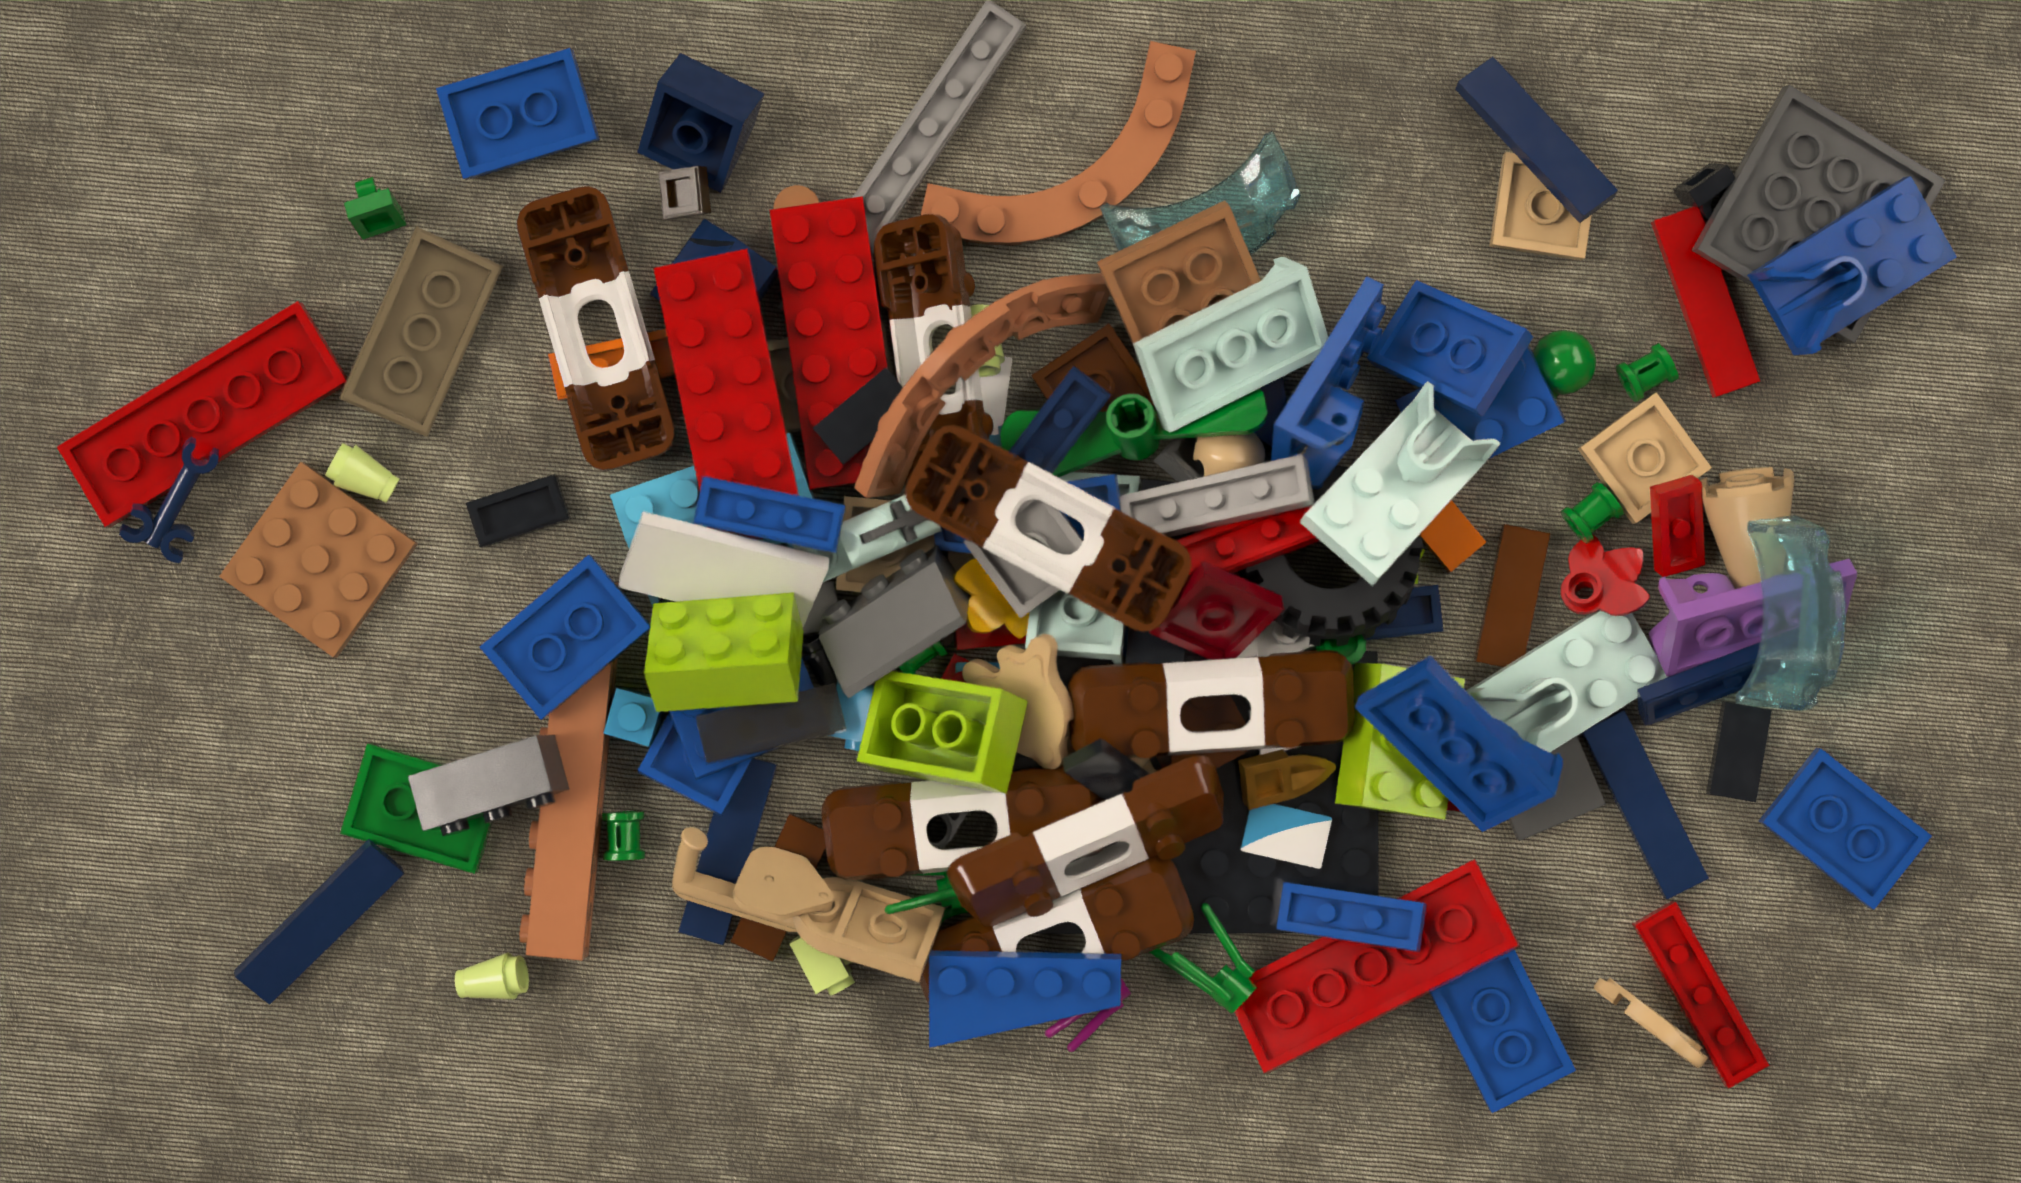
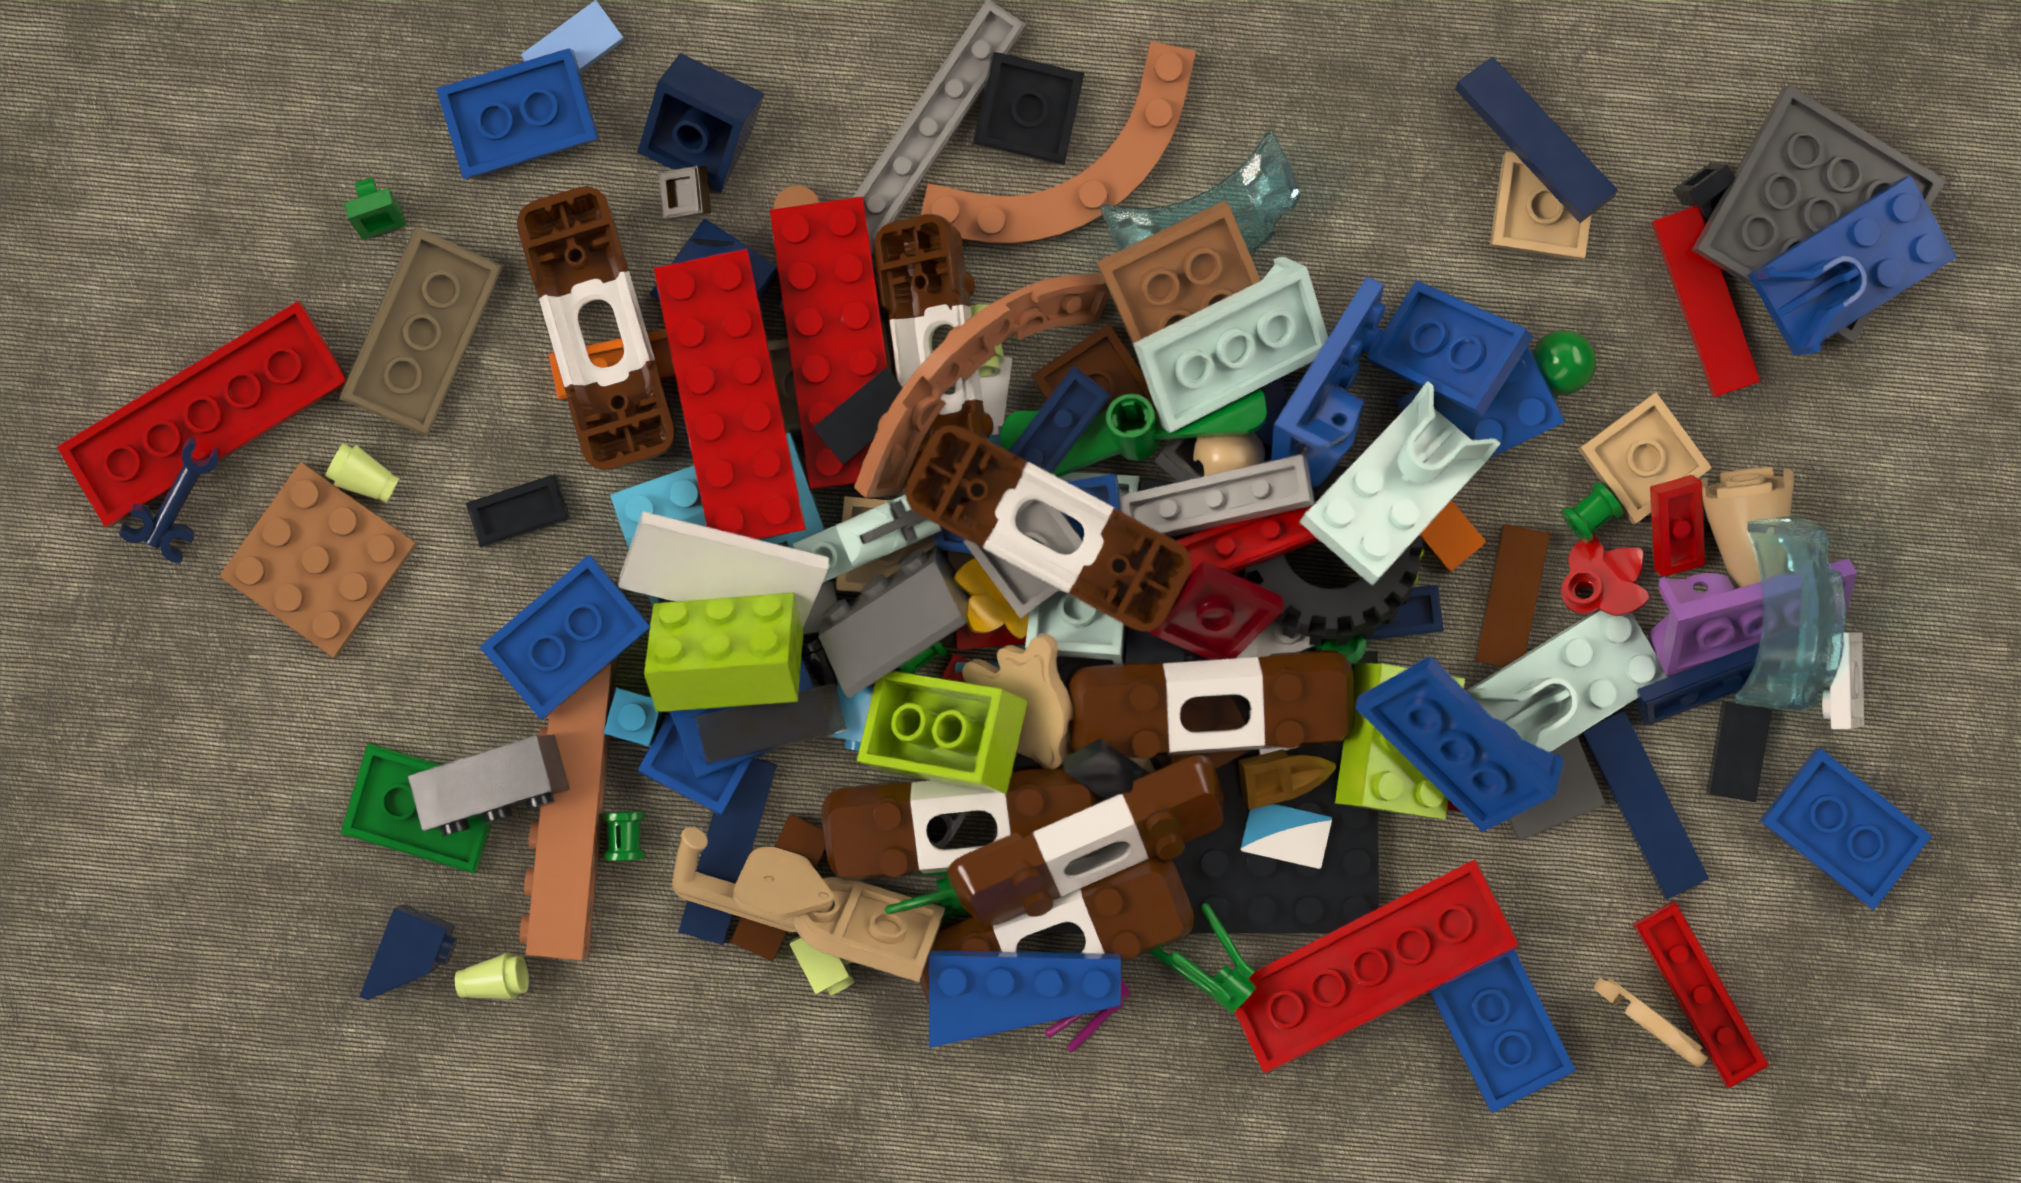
dark blue tile [234,839,404,1005] -> none
blue tile [693,476,846,553] -> none
blue plate [1276,882,1427,952] -> none
green bush [1616,343,1679,402] -> none
none -> dark blue slope [359,904,457,1000]
none -> light blue tile [521,0,625,73]
none -> black tile [972,52,1084,166]
none -> white plate [1821,633,1864,729]

